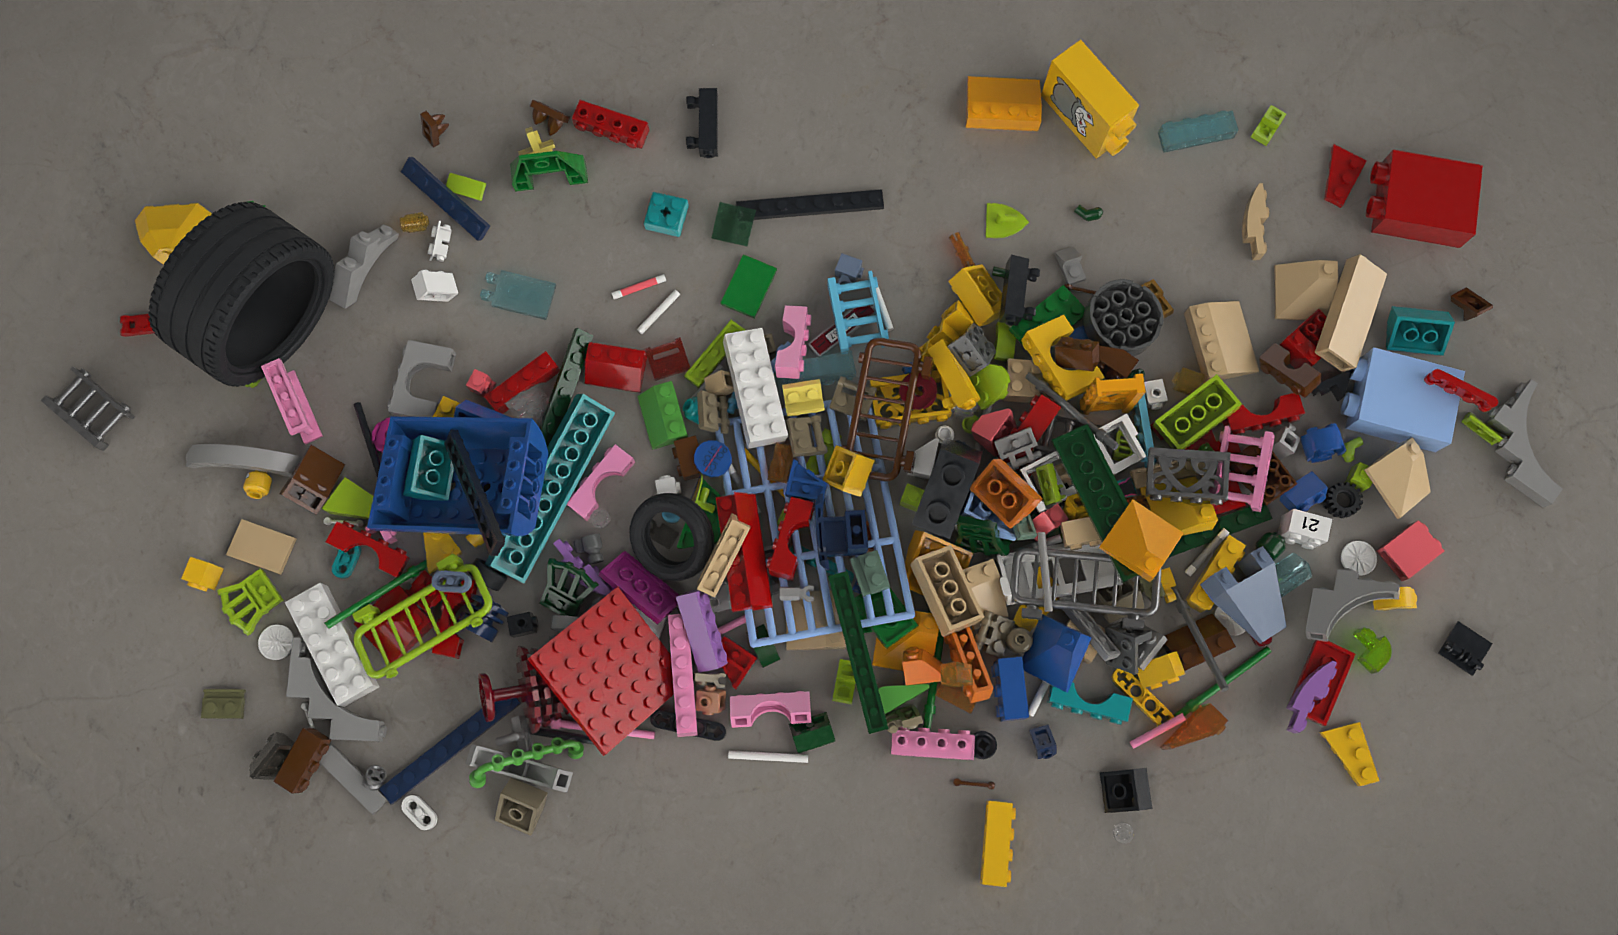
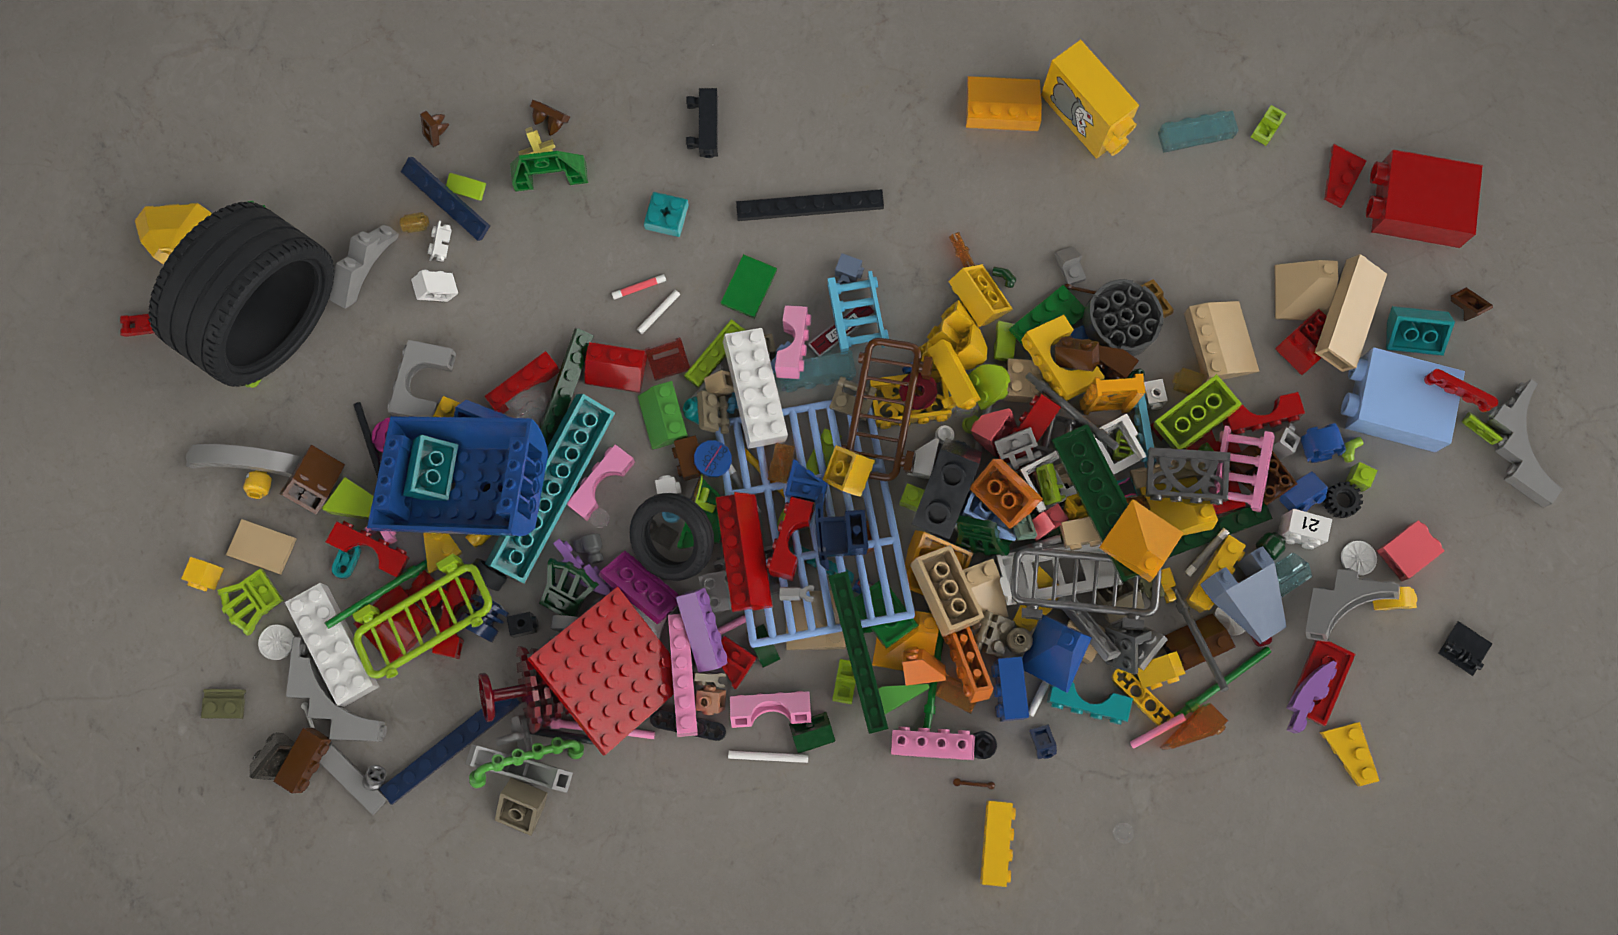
flat silver fence [41,367,135,451] -> none
bright pink fence [261,358,323,445] -> none
white hinge [323,517,364,527] -> none
white plate [401,795,437,830] -> none
sand blue plate [432,571,472,593] -> none
black plate [444,429,505,556] -> none
coral brick [466,369,496,398] -> none
clear light blue tile [480,270,556,320] -> none
red brick [572,100,649,149] -> none
tan fence [697,514,750,597] -> none
clear green slope [711,202,756,247] -> none
light yellow bracket [782,379,825,416] -> none
dark tan plate [786,415,828,457] -> none
sand green plate [850,550,890,597] -> none
white bar [876,287,894,331] -> none
dark tan plate [885,705,923,733] -> none
clear yellow brick [940,661,973,687] -> none
dark grey bracket [947,323,996,377] -> none
lime shield [986,203,1029,238] -> none
black brick [999,254,1040,326] -> none
light grey bar [1037,532,1053,612] -> none
dark green arm [1074,205,1103,222] -> none
black slope [1099,768,1153,813] -> none
tan slope [1242,183,1269,260] -> none
reddish brown arch [1259,343,1321,398] -> none
black slope [1311,370,1351,401] -> none
clear neon green brick [1353,627,1392,674] -> none
tan slope [1364,437,1431,519] -> none

